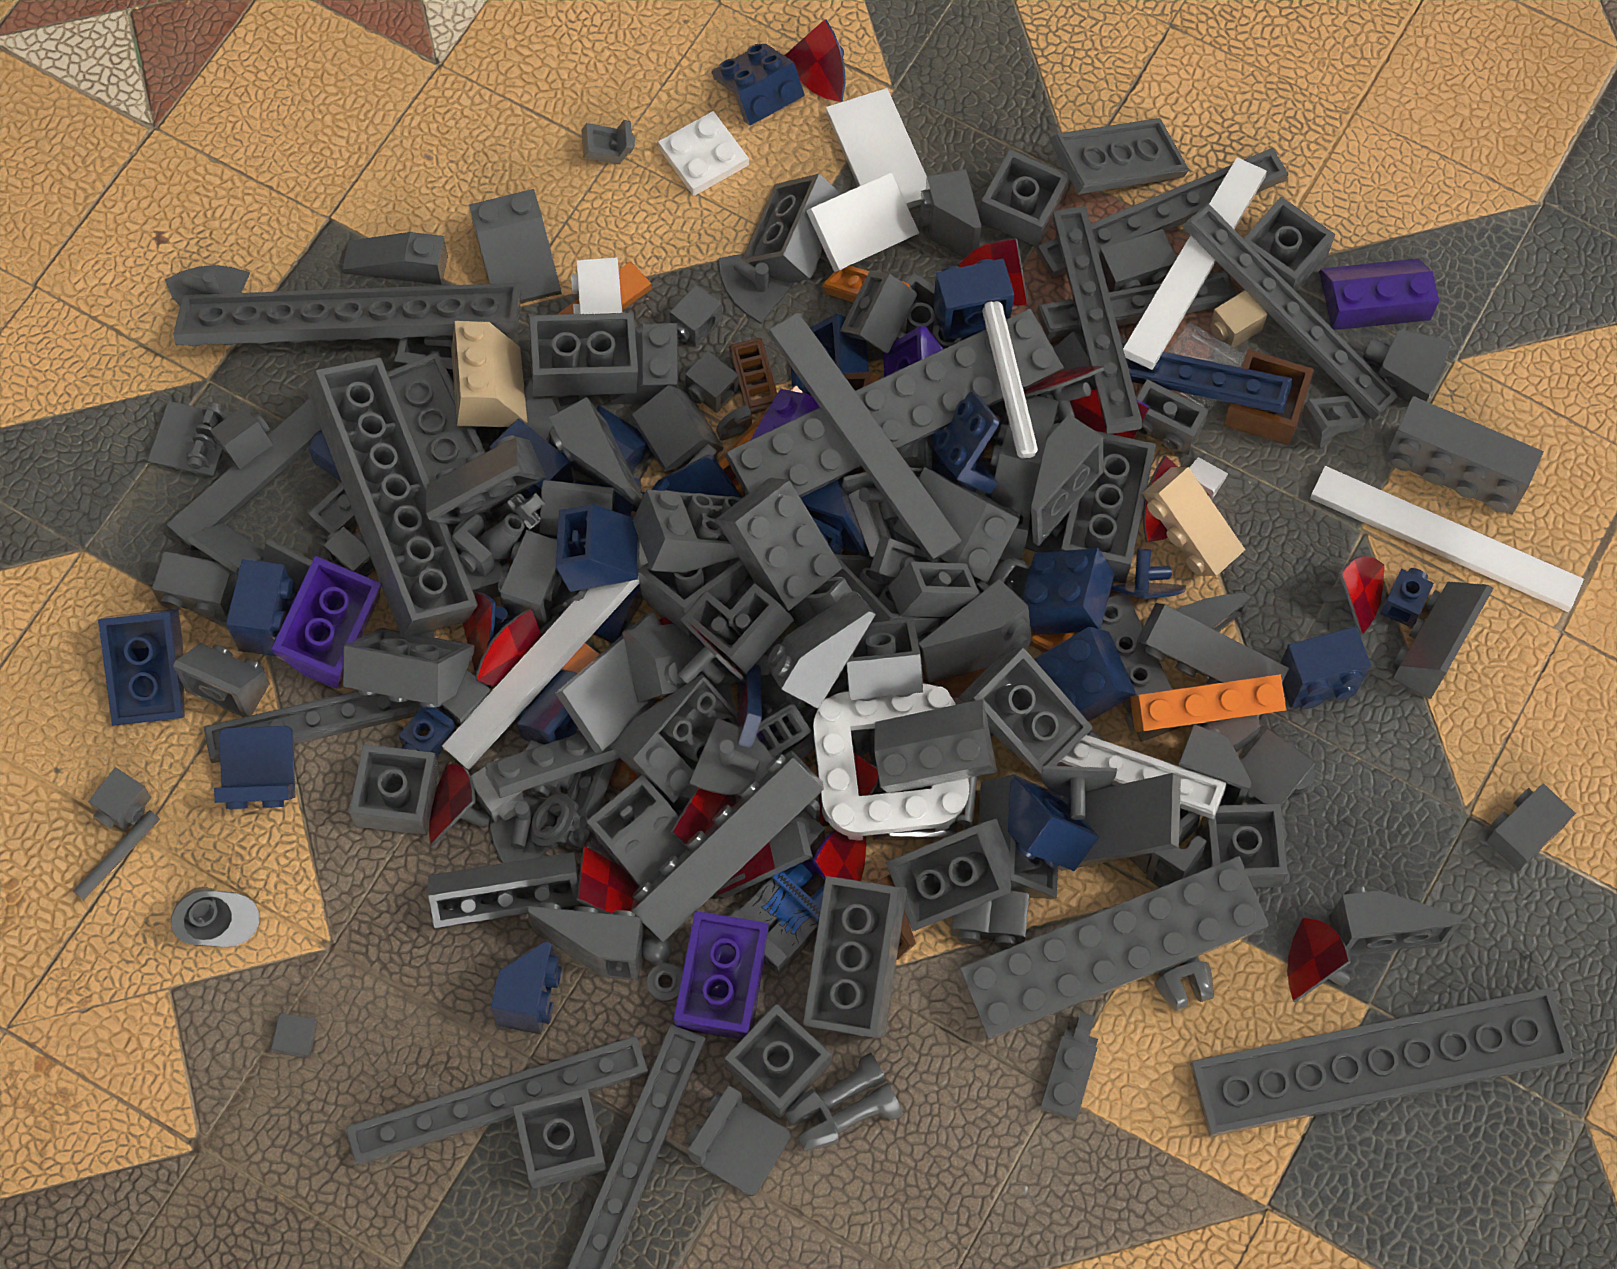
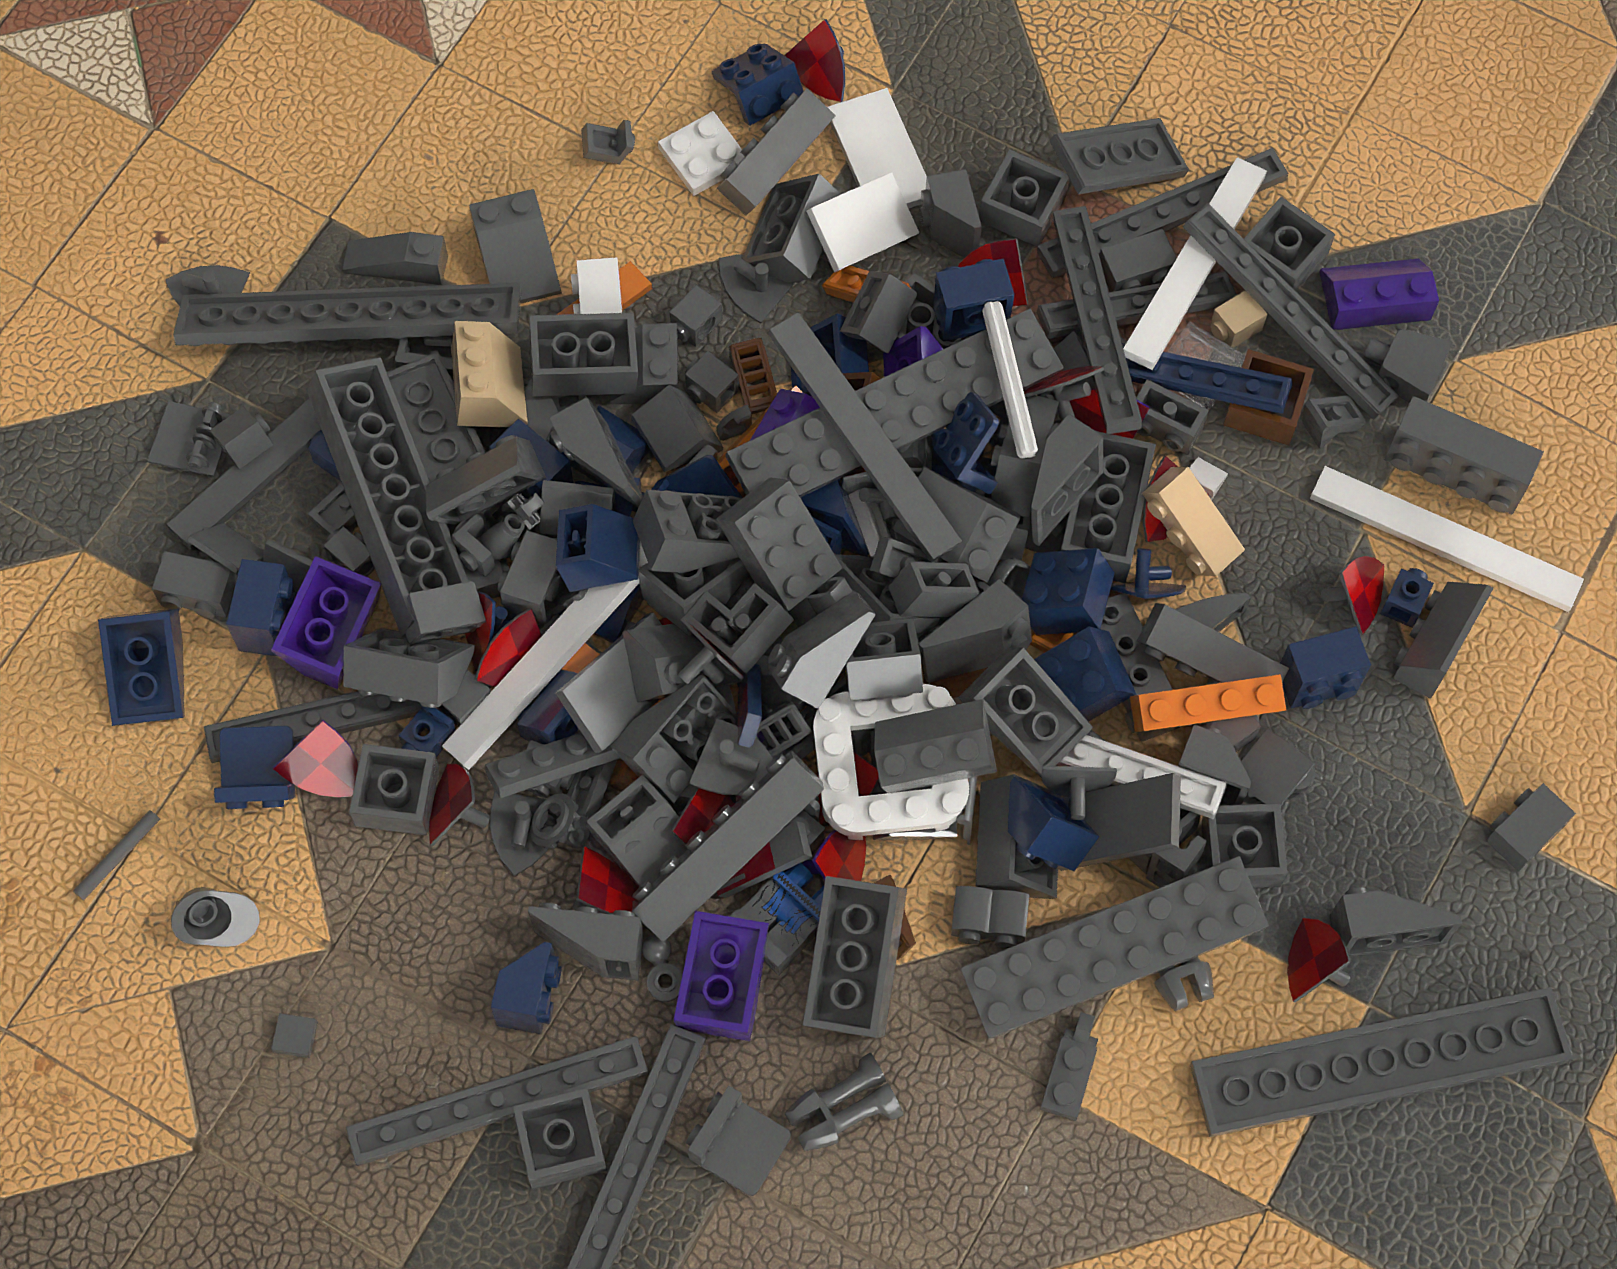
dark grey brick [88,767,152,832] -> none
dark grey slope [173,643,270,717] -> none
dark grey brick [428,852,582,928] -> none
light grey brick [471,758,524,823] -> none
dark grey brick [724,1004,832,1119] -> none
dark grey slope [886,819,1011,931] -> none
none -> shield [273,720,359,797]
none -> dark grey panel [405,581,486,645]
none -> brick [717,88,836,215]

